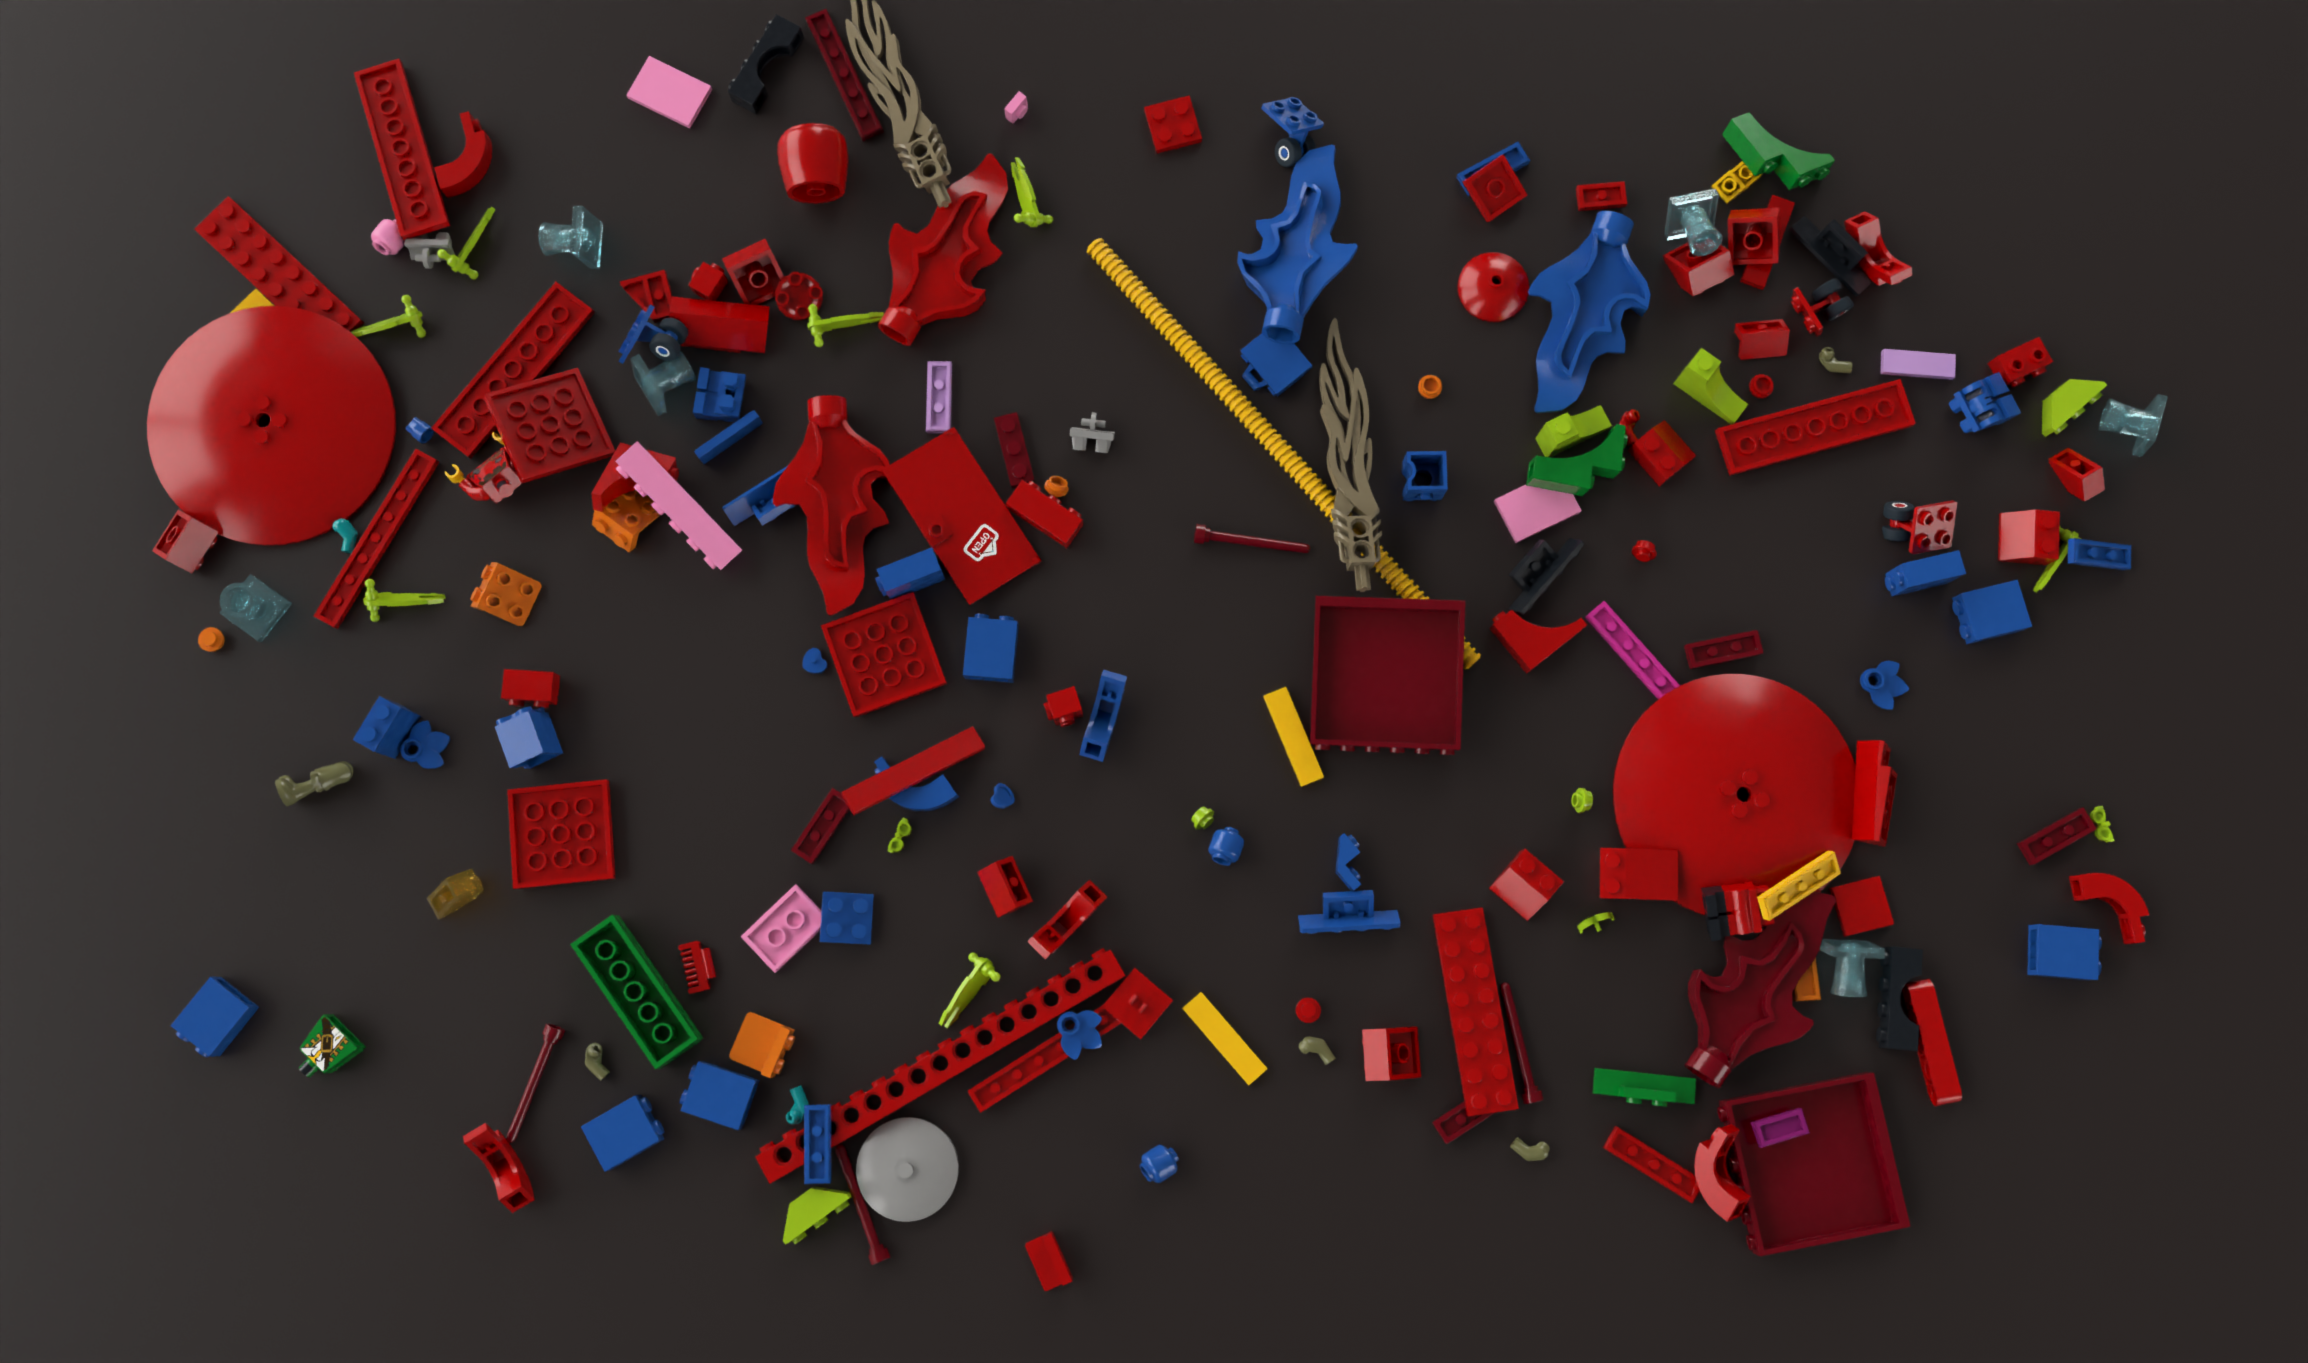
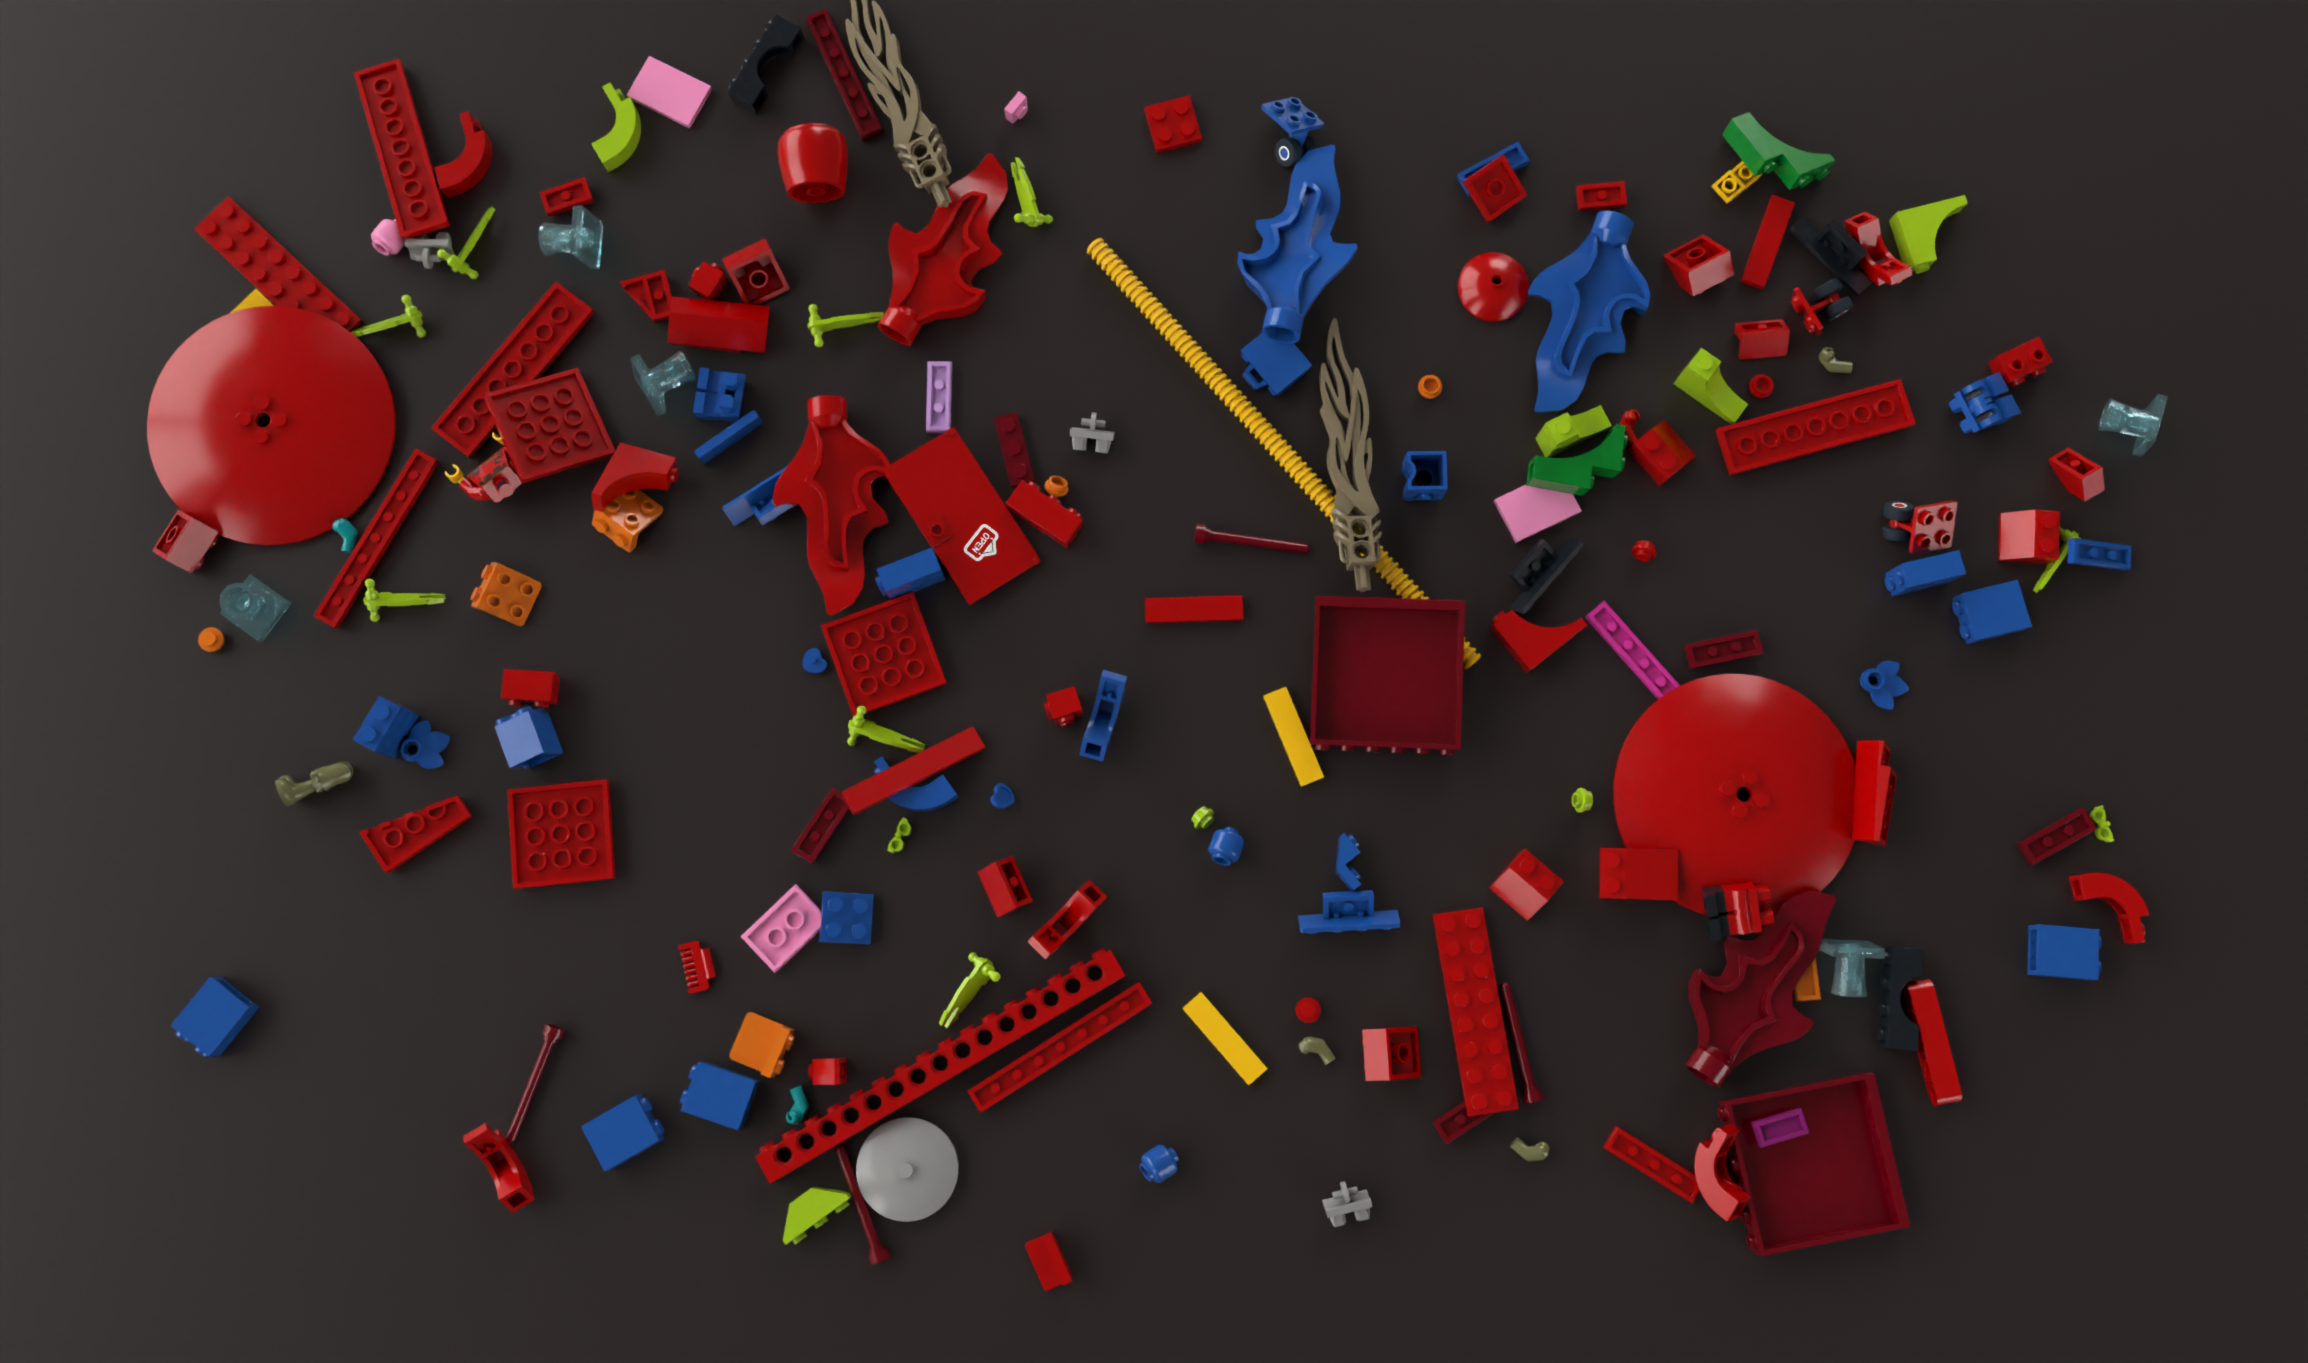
torso [299,1014,366,1077] -> none
blue hose [406,417,434,444] -> none
clear yellow slope [427,868,484,920] -> none
green brick [570,914,704,1070] -> none
olive arm [585,1043,610,1081] -> none
bright pink brick [615,441,742,570] -> none
plate [618,304,688,364] -> none
red dish [775,272,823,320] -> none
blue tile [804,1104,831,1184] -> none
blue brick [963,614,1019,683] -> none
blue plate [1057,1010,1102,1060] -> none
red piece [1102,968,1173,1039] -> none
lime piece [1577,912,1615,934] -> none
green bracket [1592,1068,1696,1107] -> none
clear light blue plant [1664,189,1723,256] -> none
red slope [1728,208,1781,265] -> none
yellow tile [1757,850,1841,921] -> none
red tile [1829,876,1894,937] -> none
lavender tile [1880,349,1956,380] -> none
lime slope [2042,379,2107,437] -> none
none -> red wing [359,795,473,873]
none -> red plate [539,177,594,217]
none -> lime arch [591,83,641,172]
none -> red slope [808,1057,847,1085]
none -> lime piece [847,706,925,753]
none -> red tile [1145,595,1243,624]
none -> light grey hips [1322,1181,1373,1227]
none -> lime arch [1889,195,1968,274]

